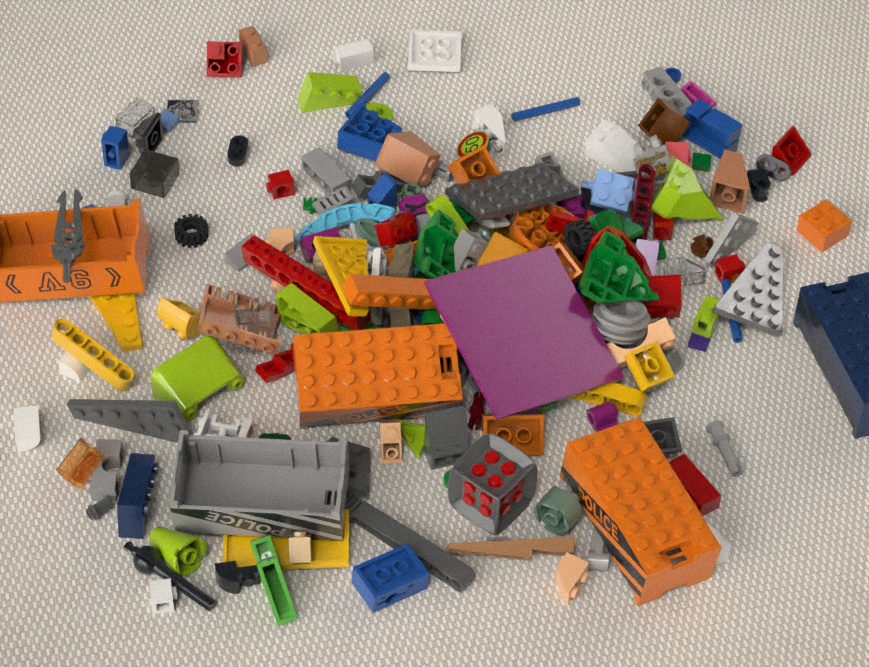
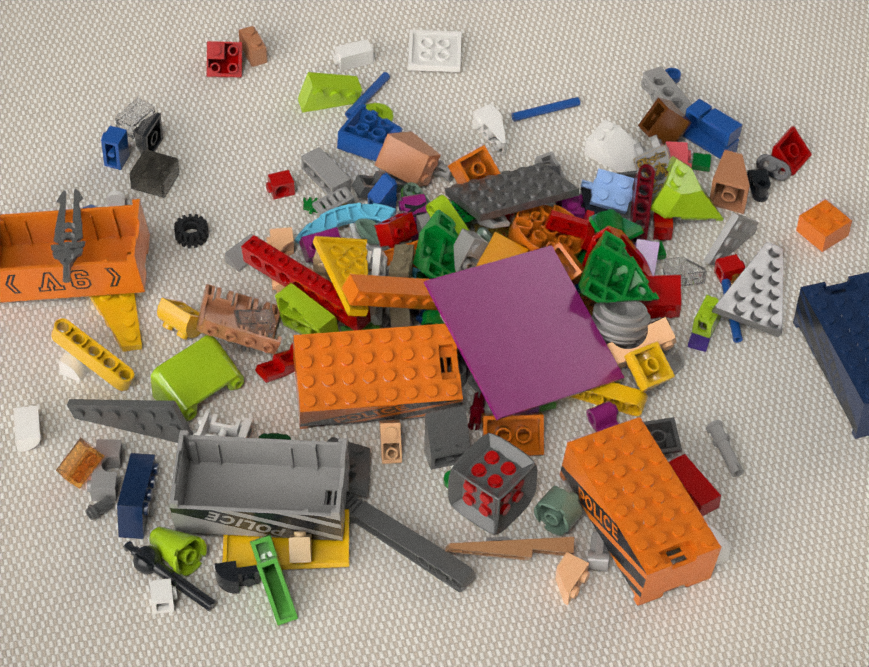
medium blue tile [161,108,180,133] -> none
piece [166,100,200,123] -> none
black plate [227,135,249,166] -> none
blue piece [351,543,430,613] -> none
lime tile [394,419,425,460] -> none
piece [456,131,489,158] -> none
black tyre [562,219,596,256] -> none
dark pink slope [681,81,717,108] -> none
reddish brown gear [691,234,714,258] -> none

